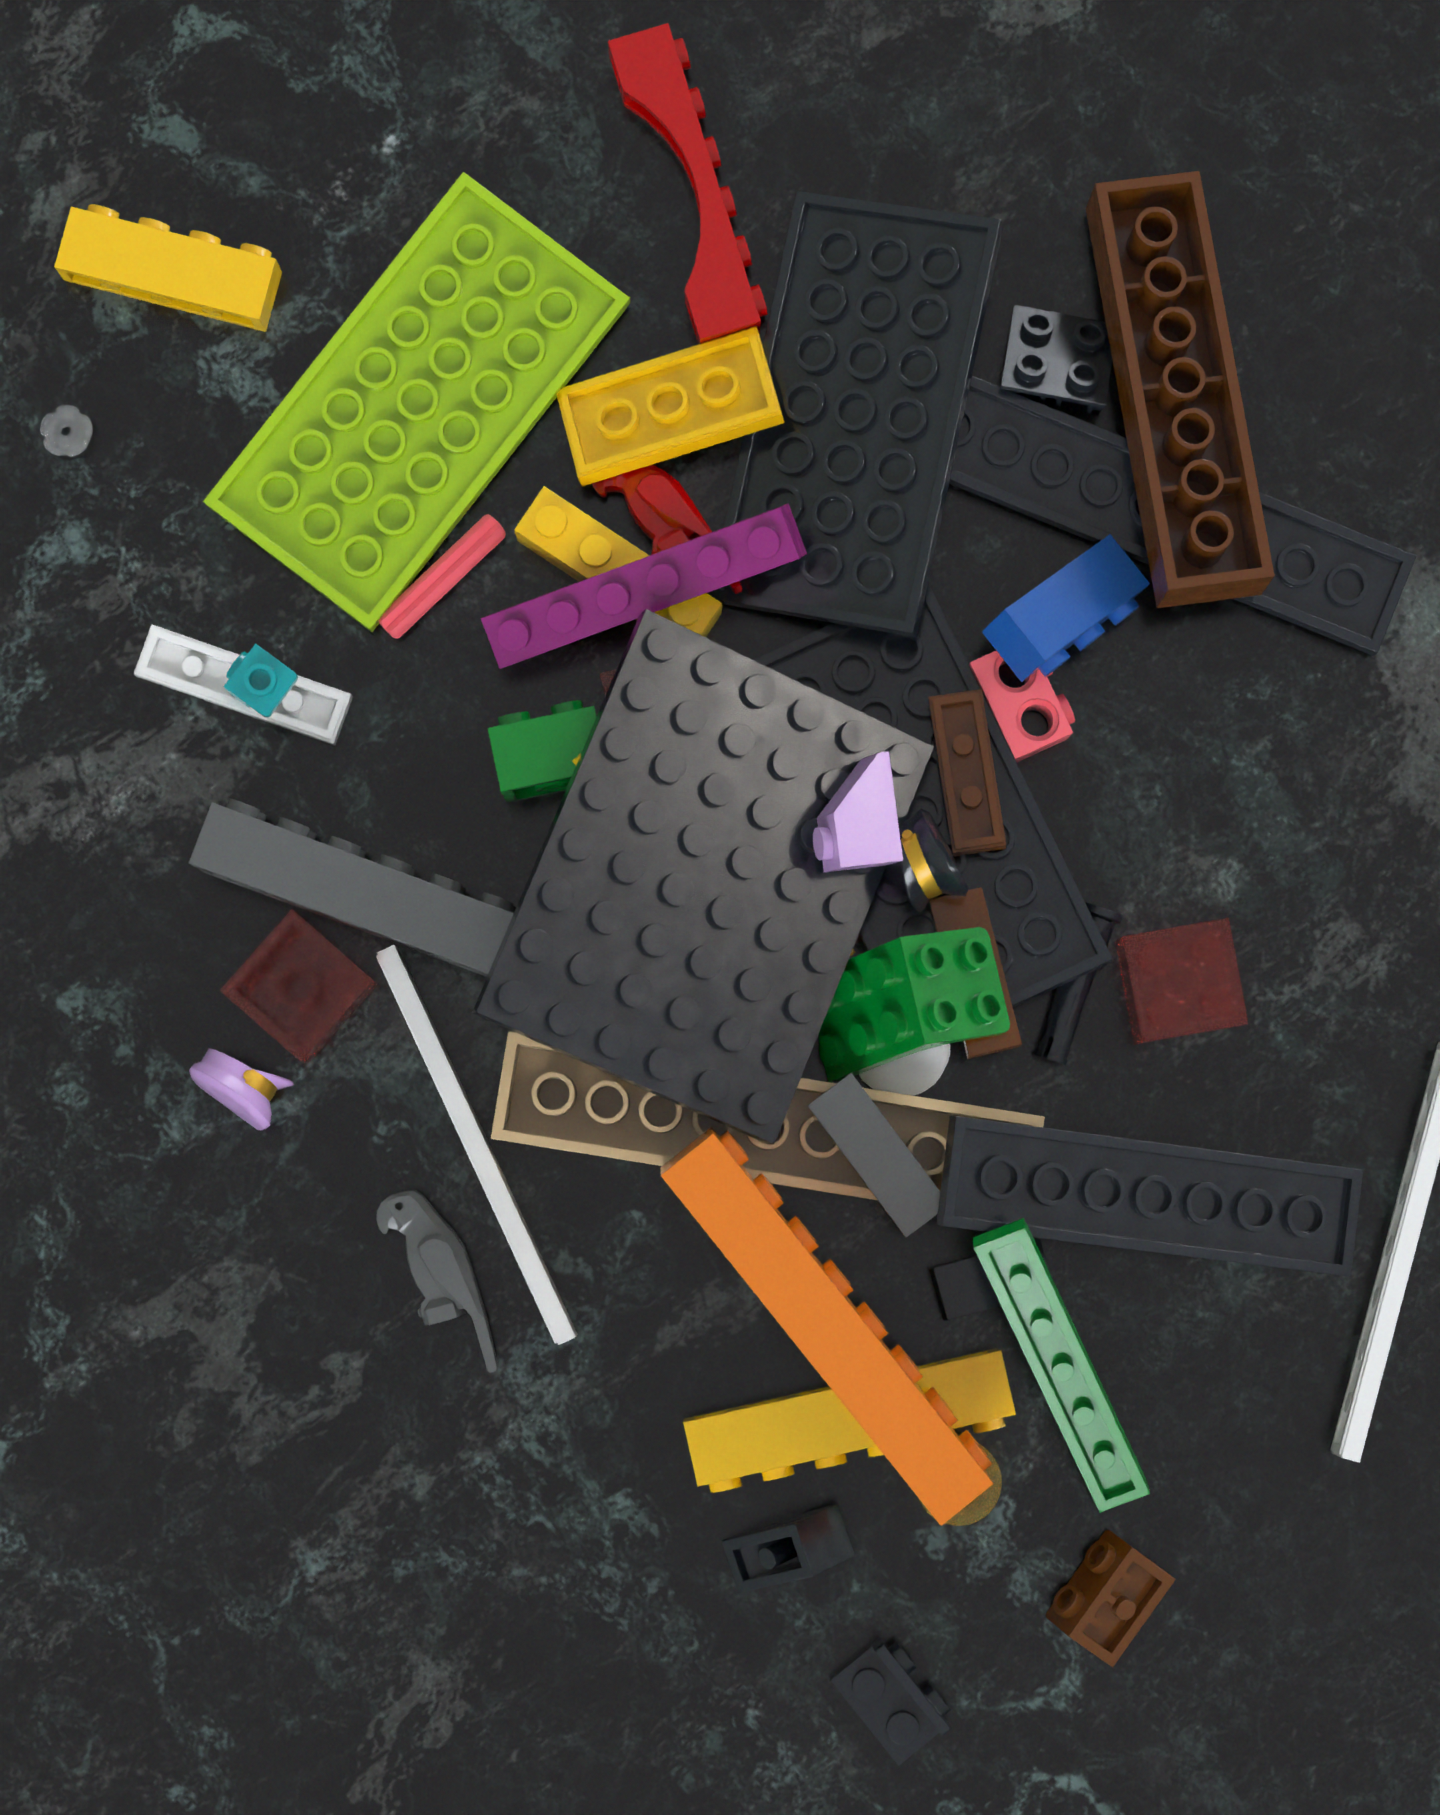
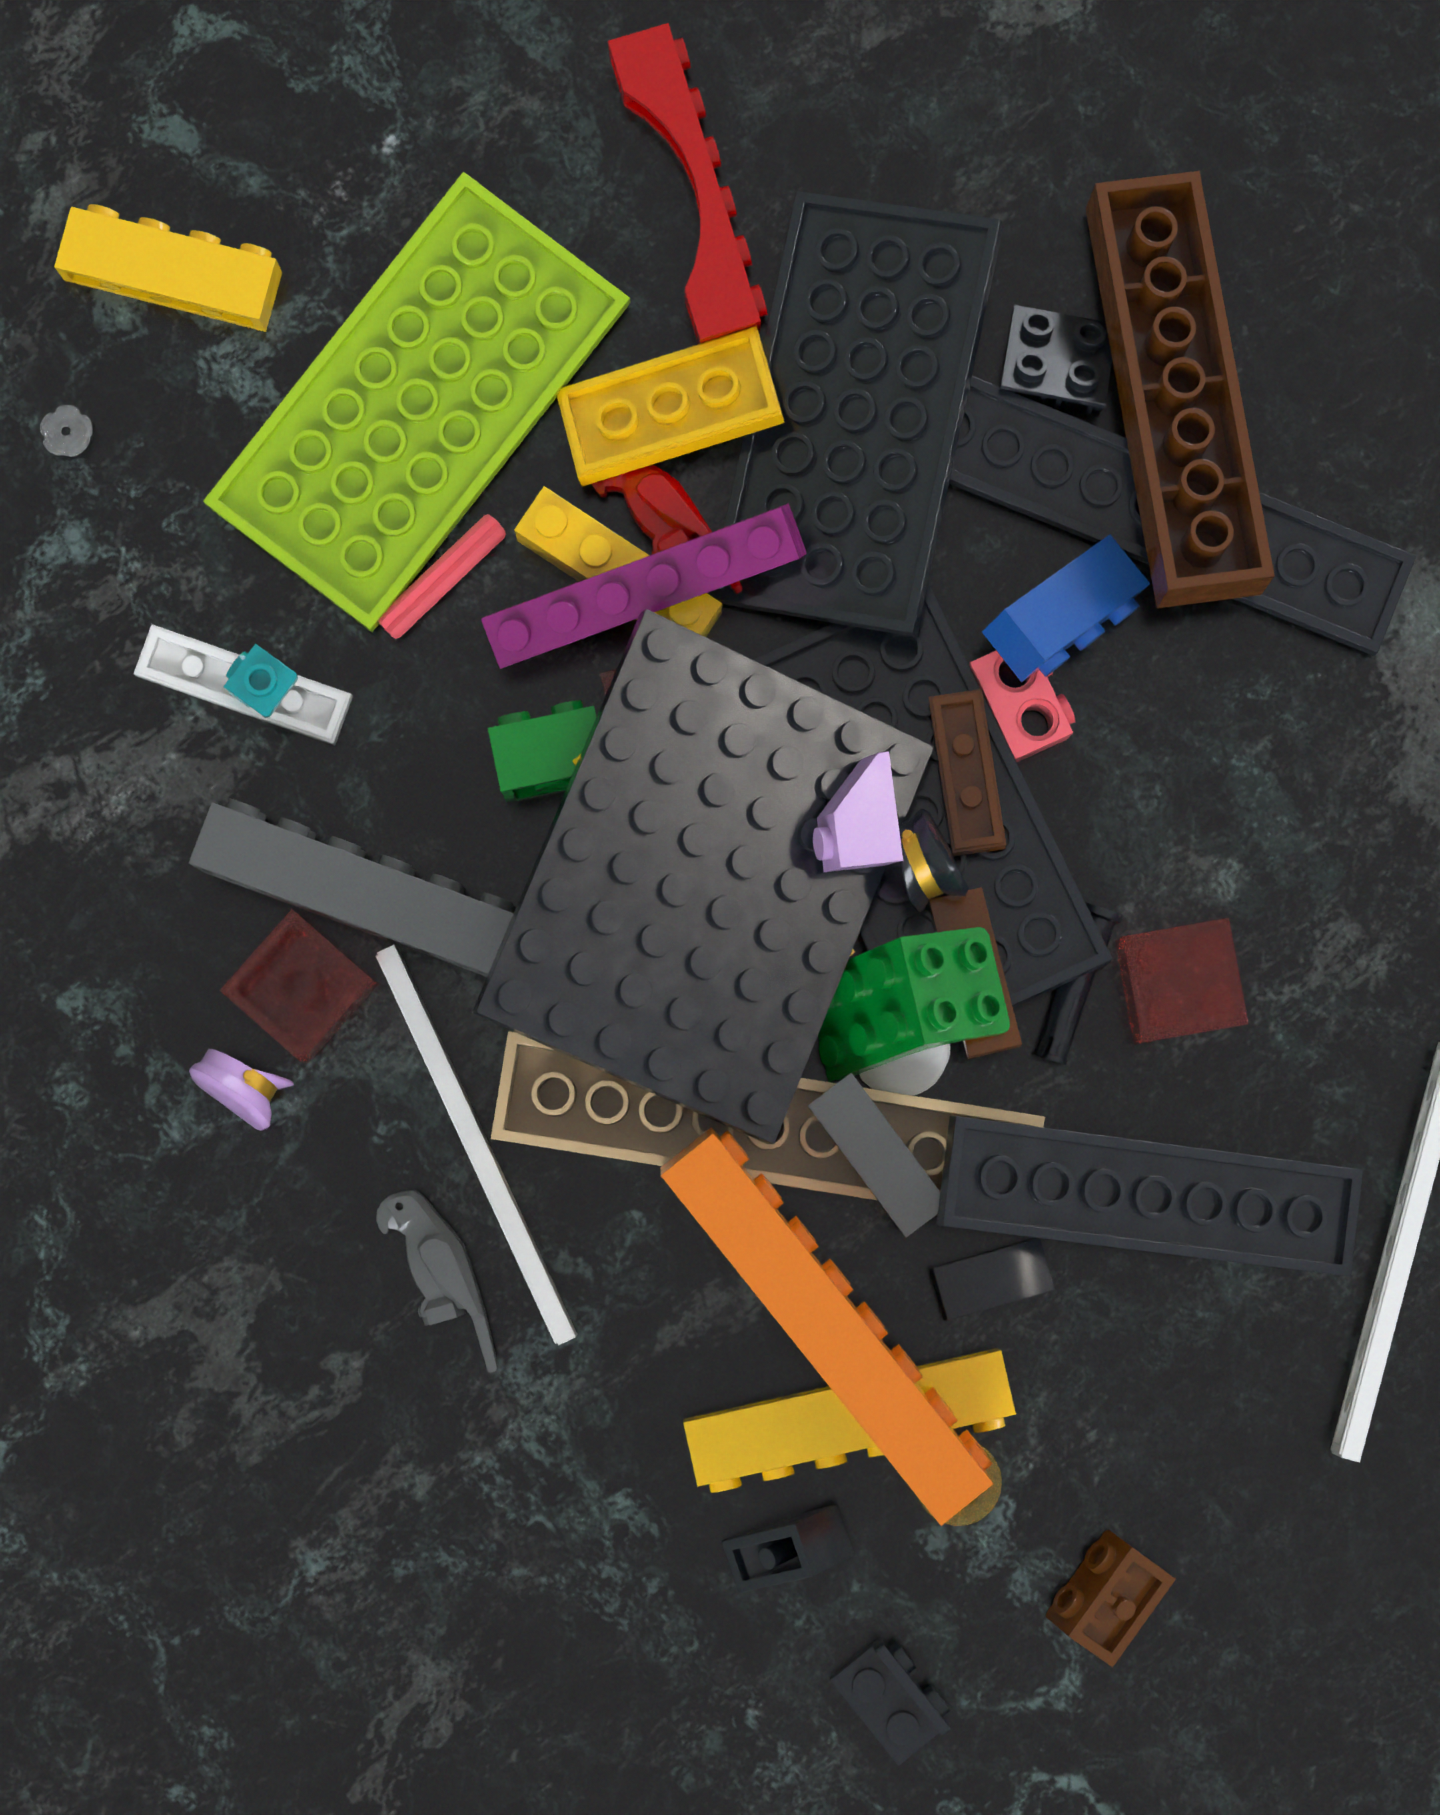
plate [973,1218,1150,1512] -> none

